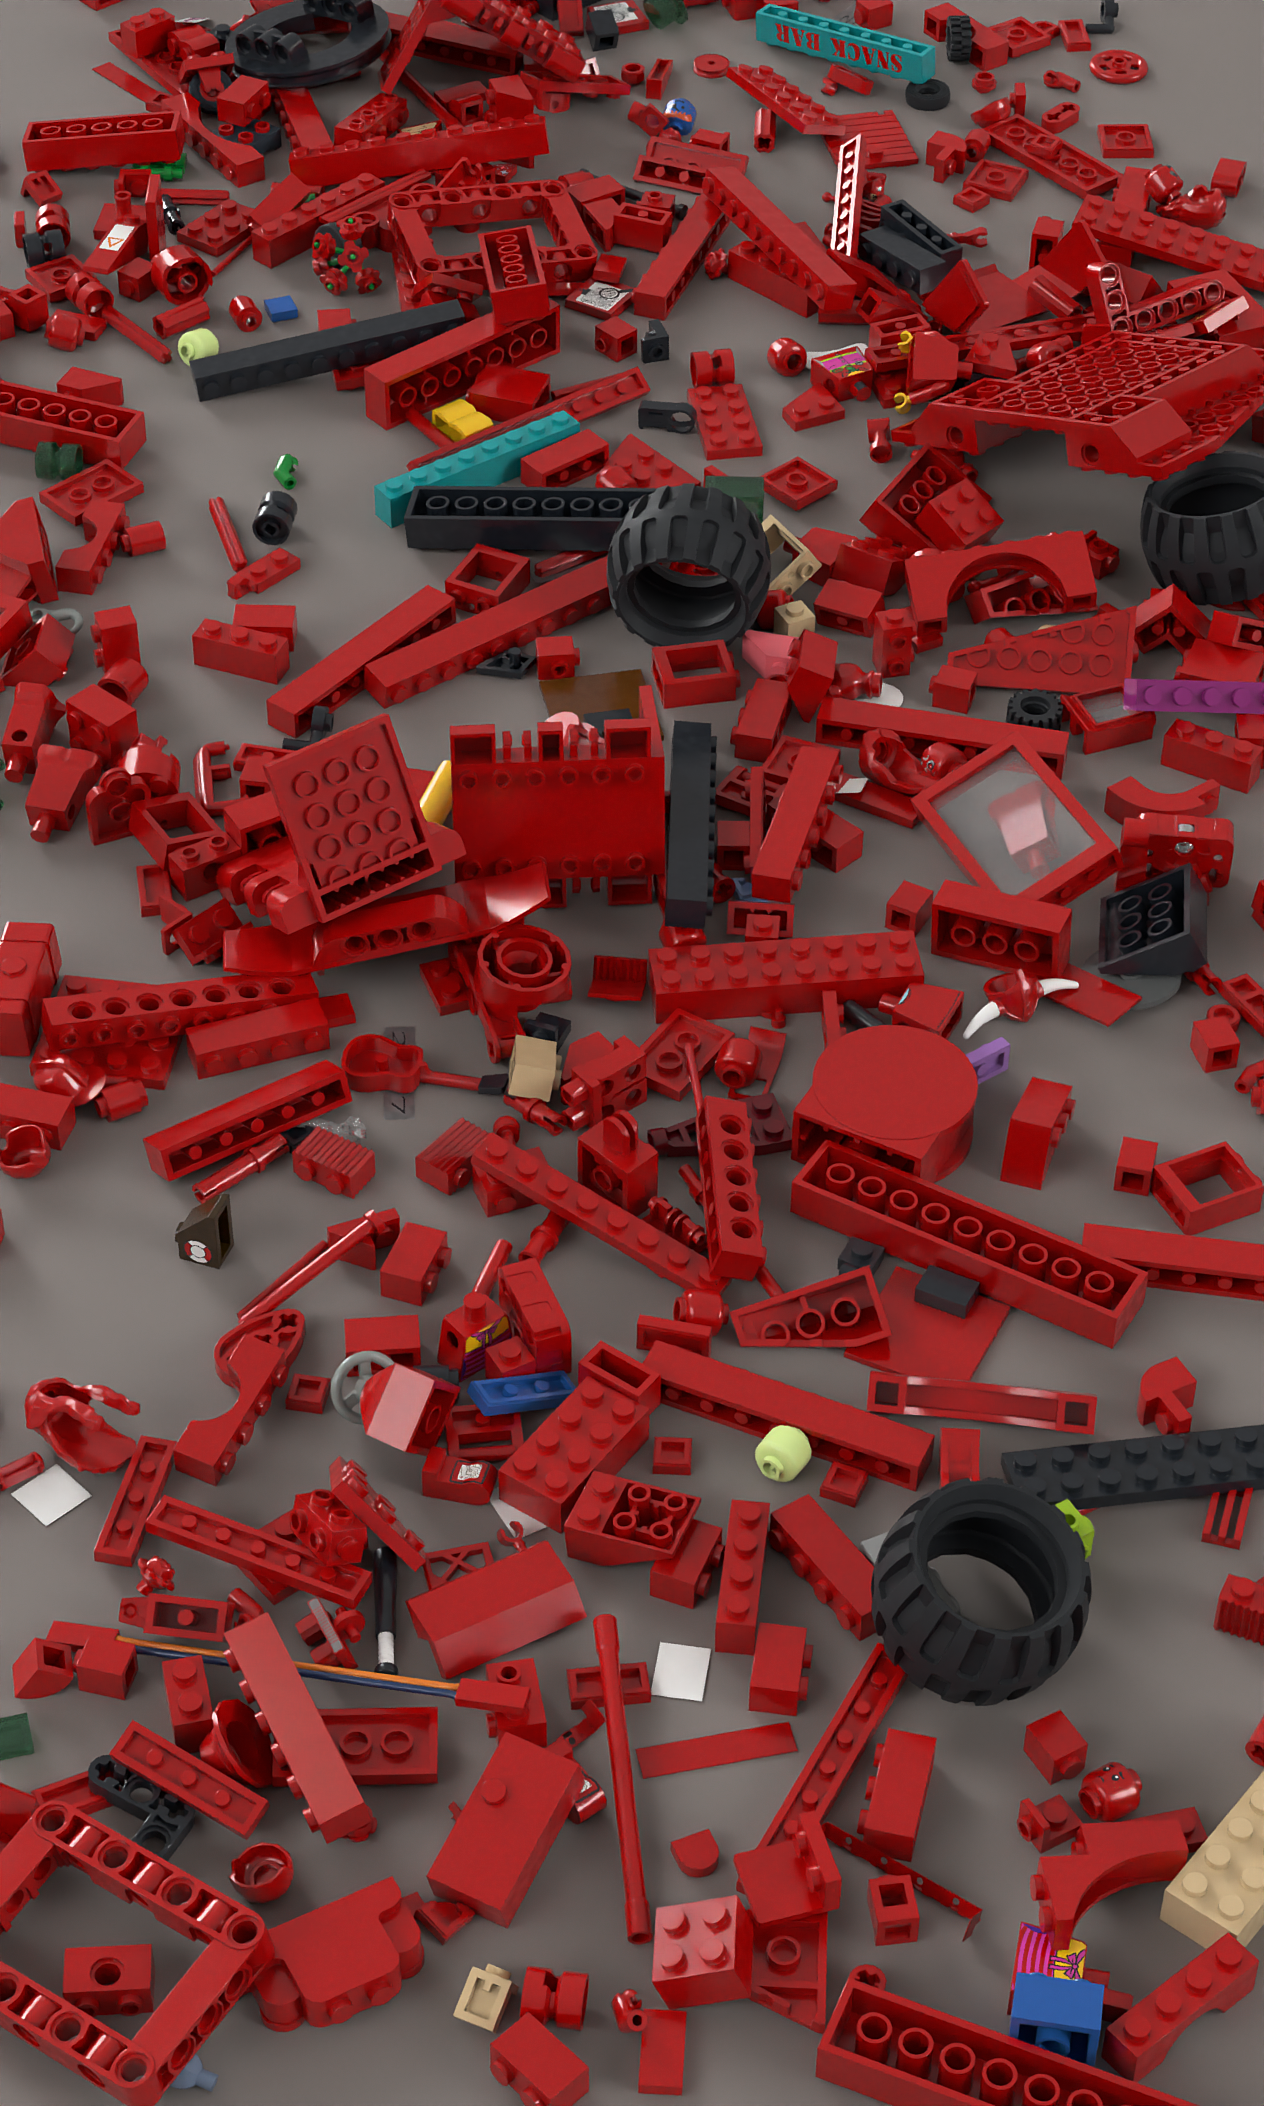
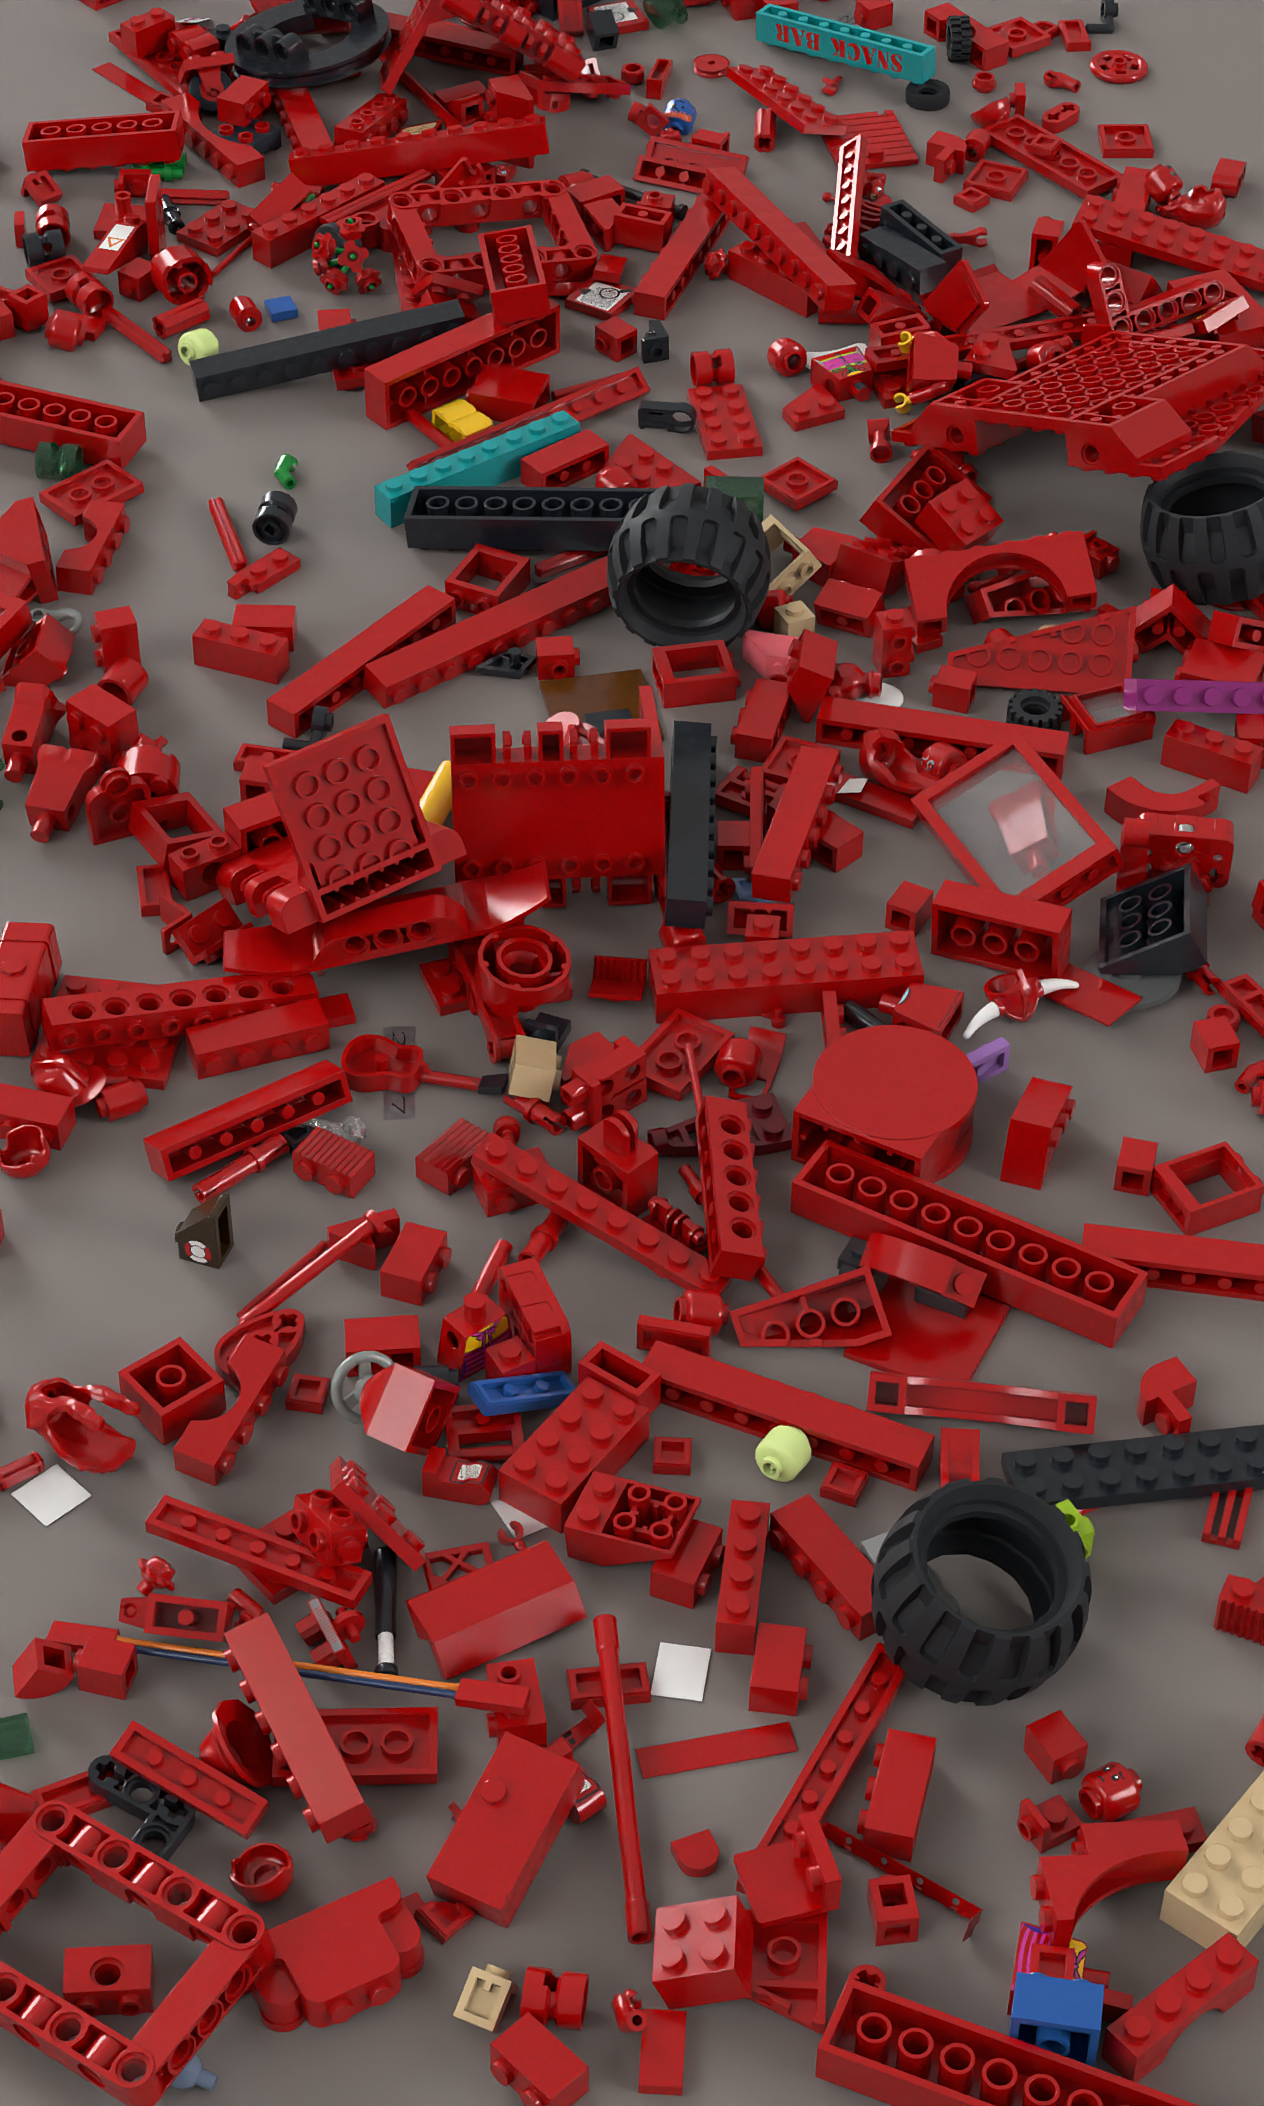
red slope [56,366,124,406] -> none
red plate [93,1435,177,1568] -> none
red brick [119,520,166,557] -> none
red brick [162,1654,214,1753] -> none
red piece [193,741,250,817] -> none
red beam [827,64,874,95] -> none
none -> red brick [118,1337,227,1446]
none -> red arch [858,1232,987,1308]
none -> red tile [1029,1943,1075,1980]

